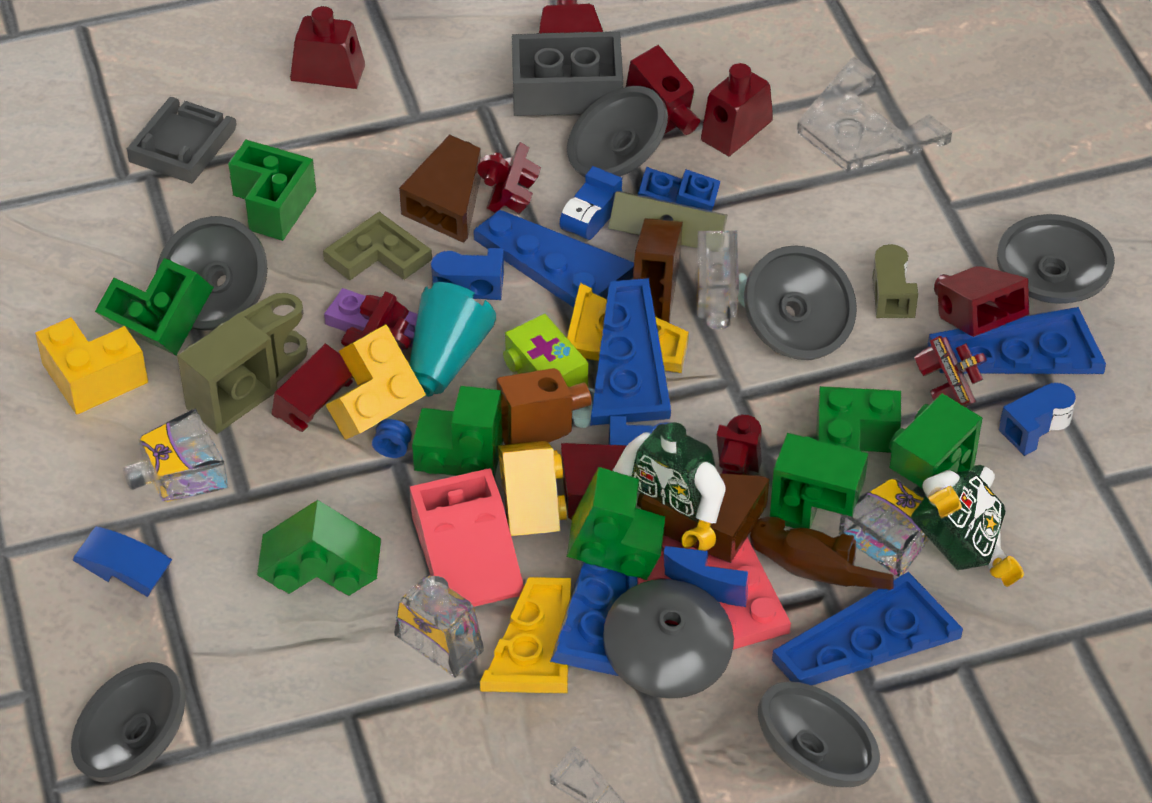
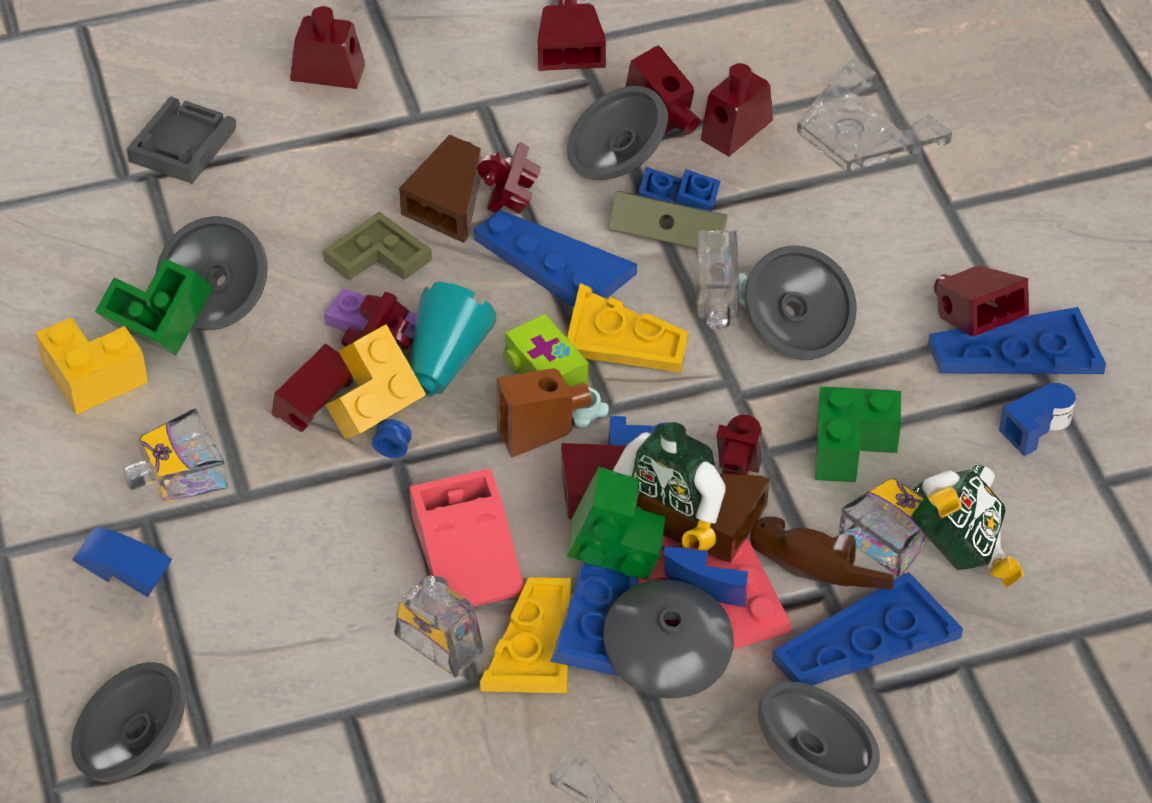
olive brick [177,293,308,434] -> none
green brick [228,139,316,241] -> none
green brick [257,499,381,596] -> none
green brick [412,386,503,479] -> none
blue leg [431,248,504,300] -> none
yellow brick [498,441,567,536] -> none
dark grey brick [512,32,623,116] -> none
blue leg [559,166,622,240] -> none
blue wing [590,278,671,426] -> none
reddish brown slope [633,218,683,323] -> none
green brick [770,433,868,529] -> none
olive leg [872,244,918,318] -> none
green brick [889,393,983,489] -> none
dark red hips [914,336,987,407] -> none
dark grey dish [997,214,1115,304] -> none

